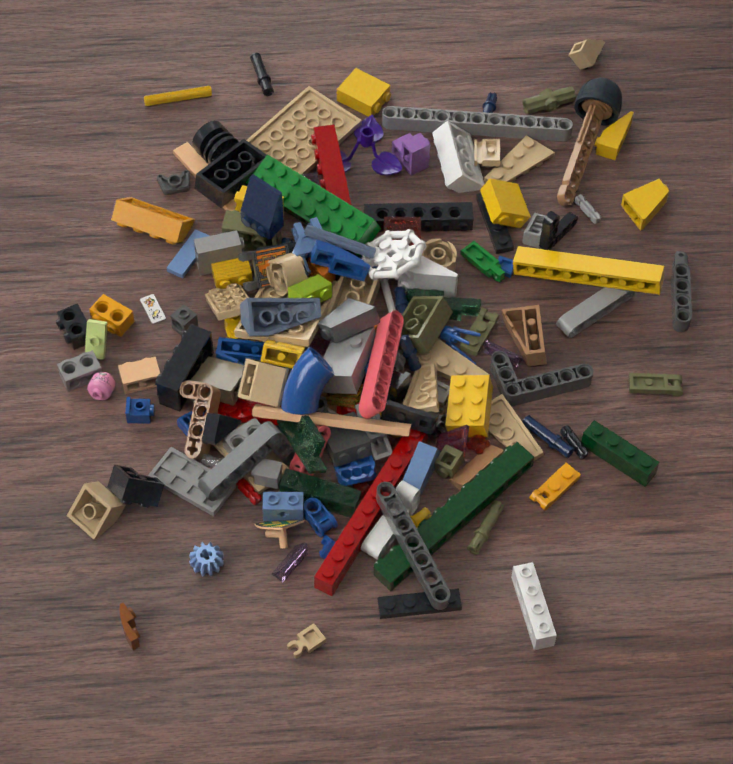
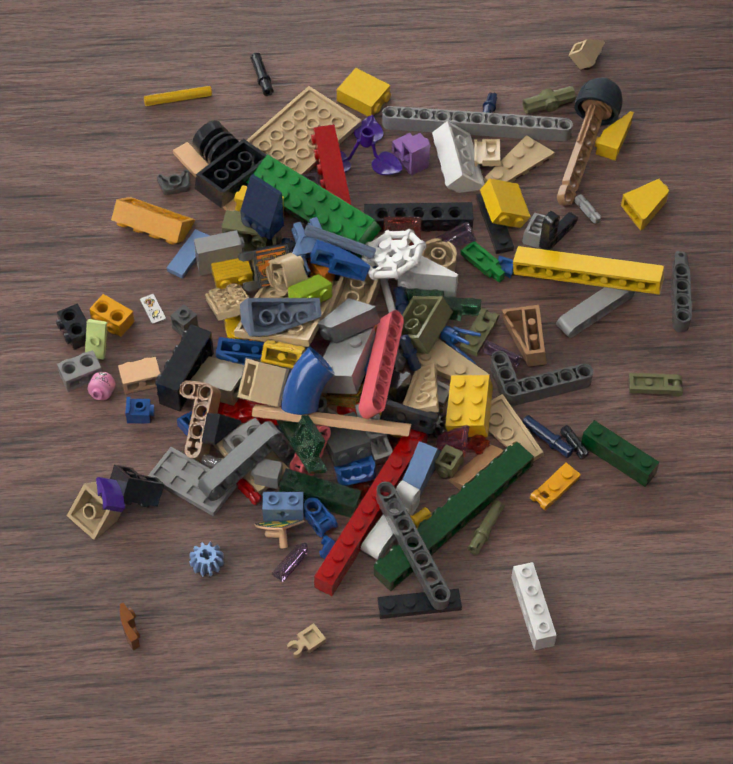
none -> dark purple slope [96,477,125,512]
none -> slope [436,222,477,247]

